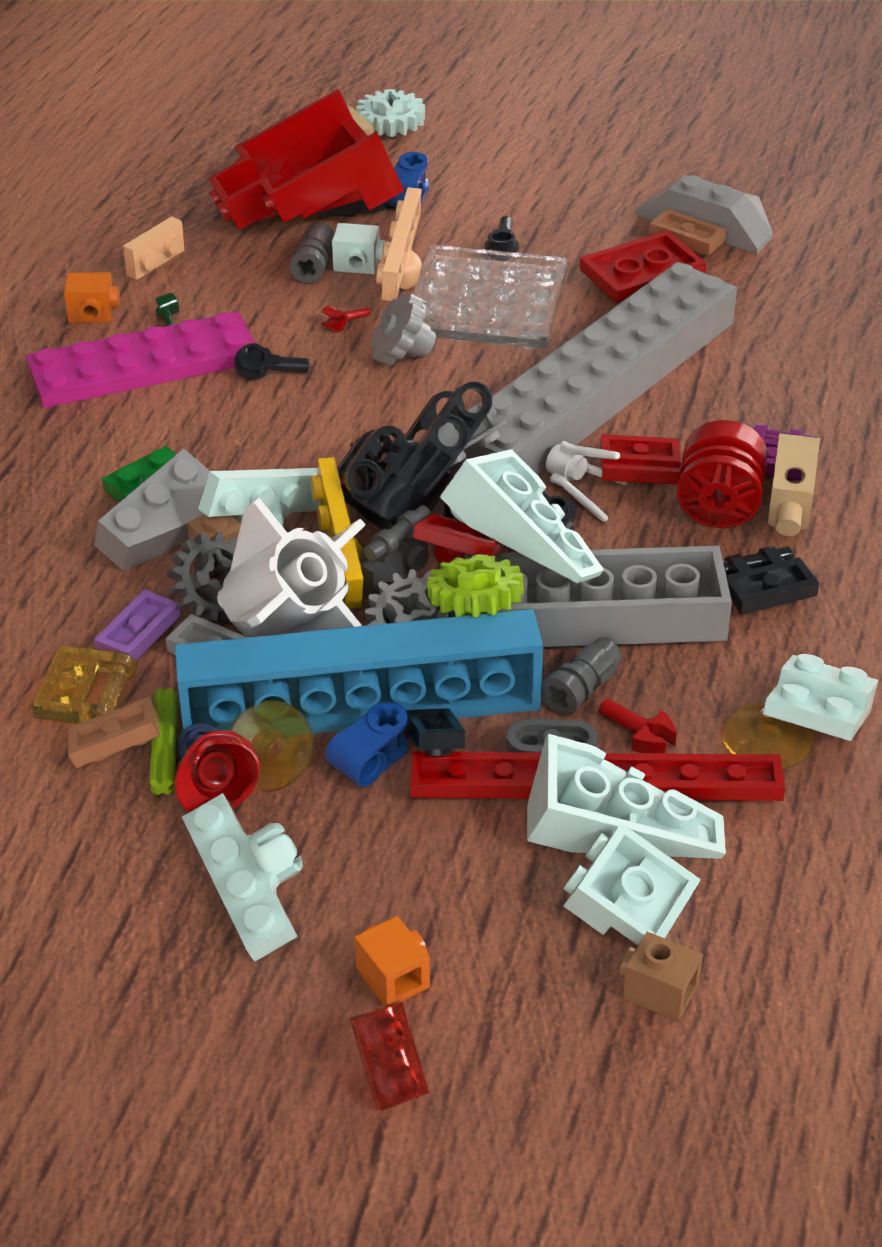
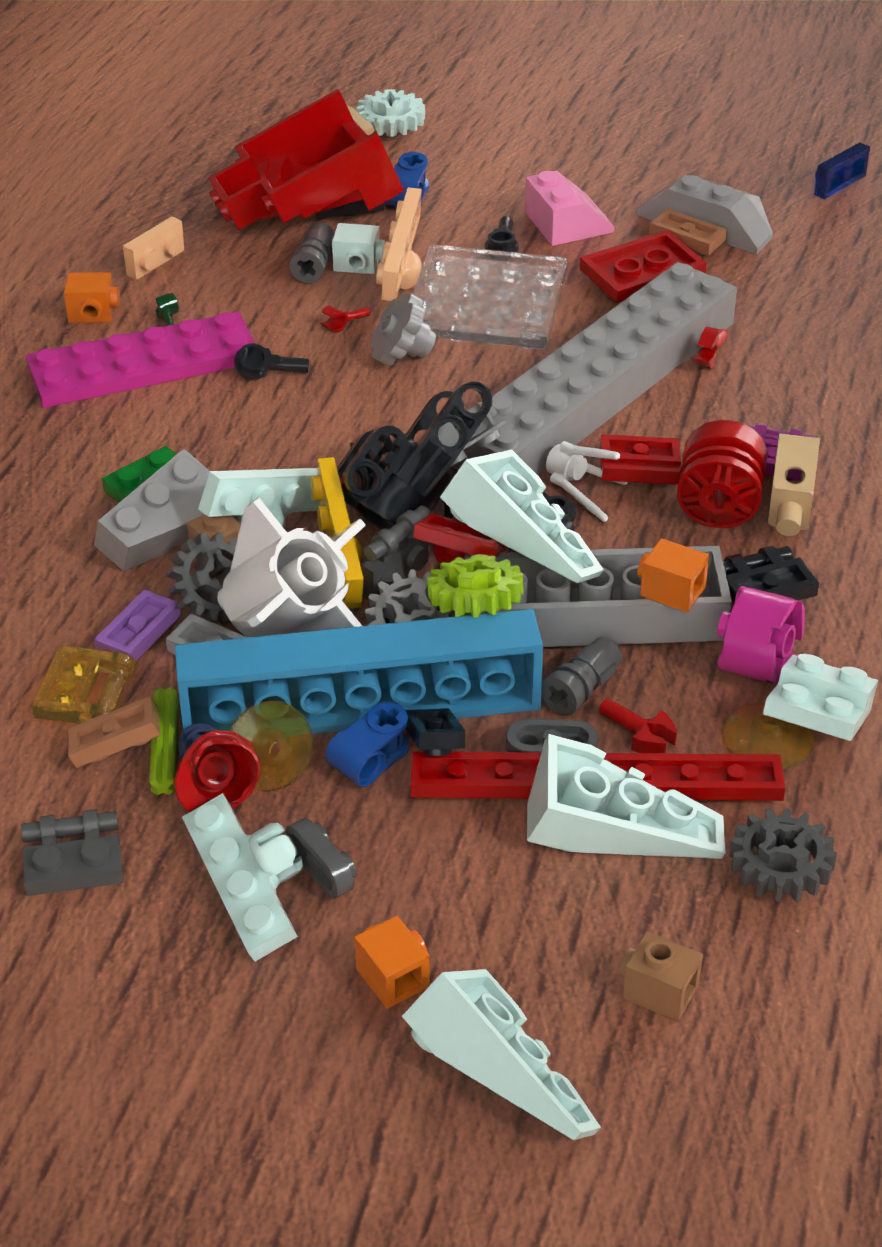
clear red hips [349,1001,430,1111] -> none
light aqua plate [563,823,701,945] -> none
none -> dark grey plate [21,809,124,896]
none -> dark grey plate [285,818,357,899]
none -> light aqua wedge [402,969,601,1140]
none -> bright pink slope [525,171,614,246]
none -> orange brick [637,538,709,613]
none -> red bar [695,326,728,368]
none -> dark pink brick [717,586,805,684]
none -> dark grey gear [729,808,837,902]
none -> clear blue plate [814,142,870,200]

